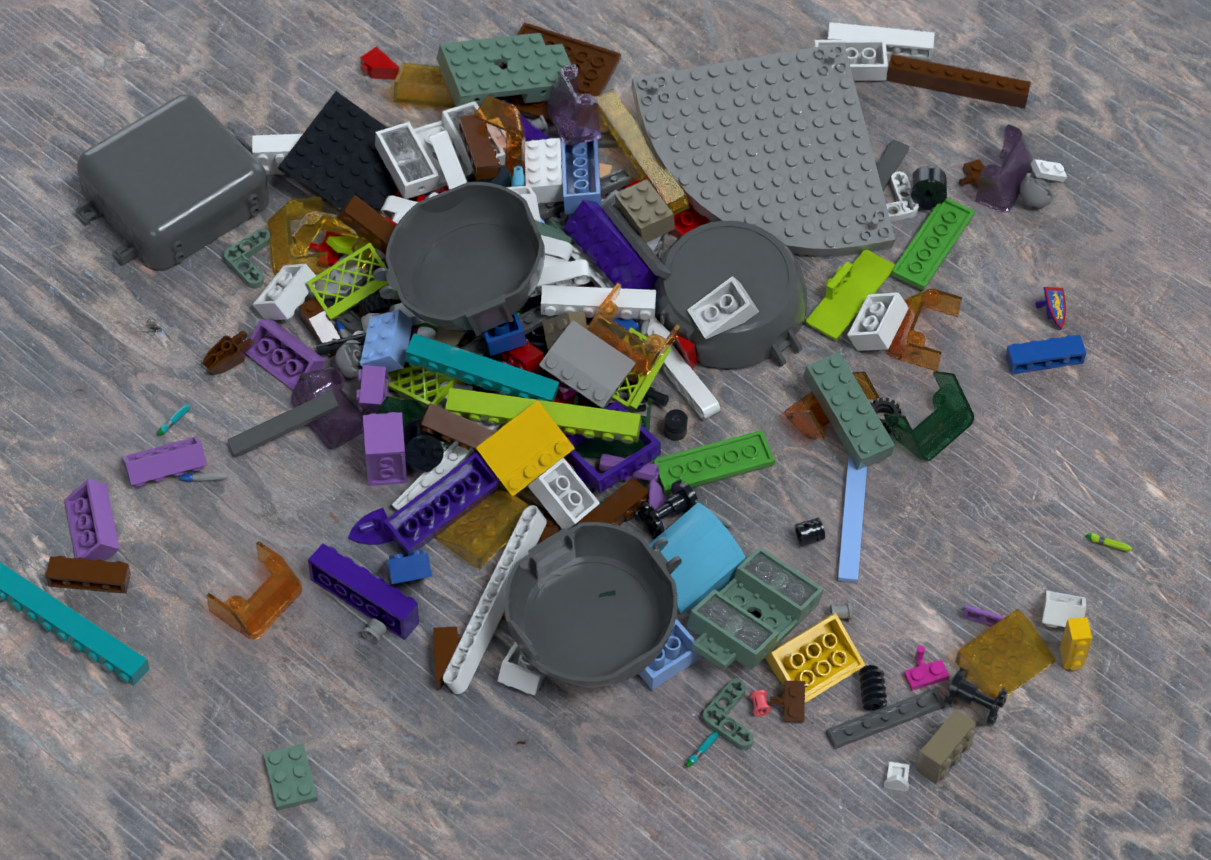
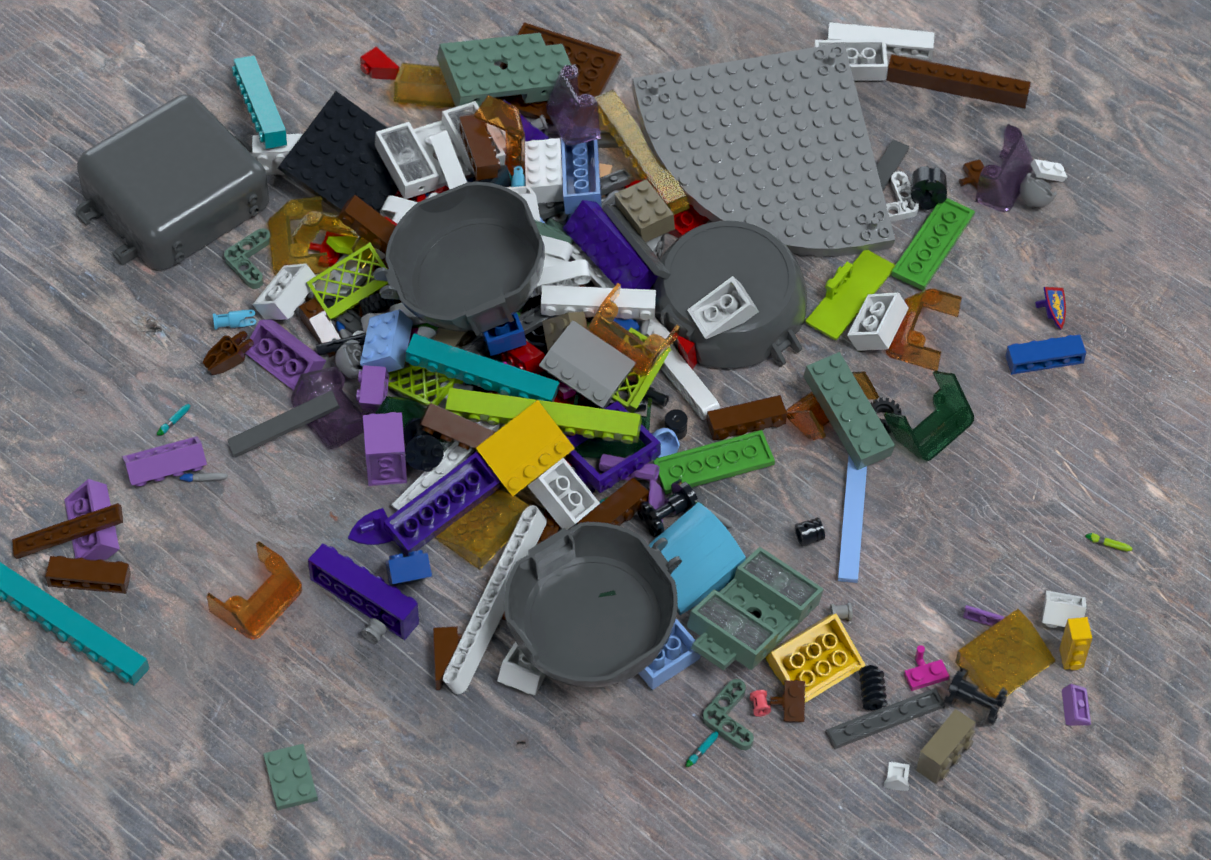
none -> reddish brown tile [12,503,123,559]
none -> medium azure piece [213,309,256,330]
none -> brick [231,55,287,149]
none -> light blue hair [652,428,680,458]
none -> reddish brown brick [707,395,787,441]
none -> medium lavender slope [1062,684,1091,726]

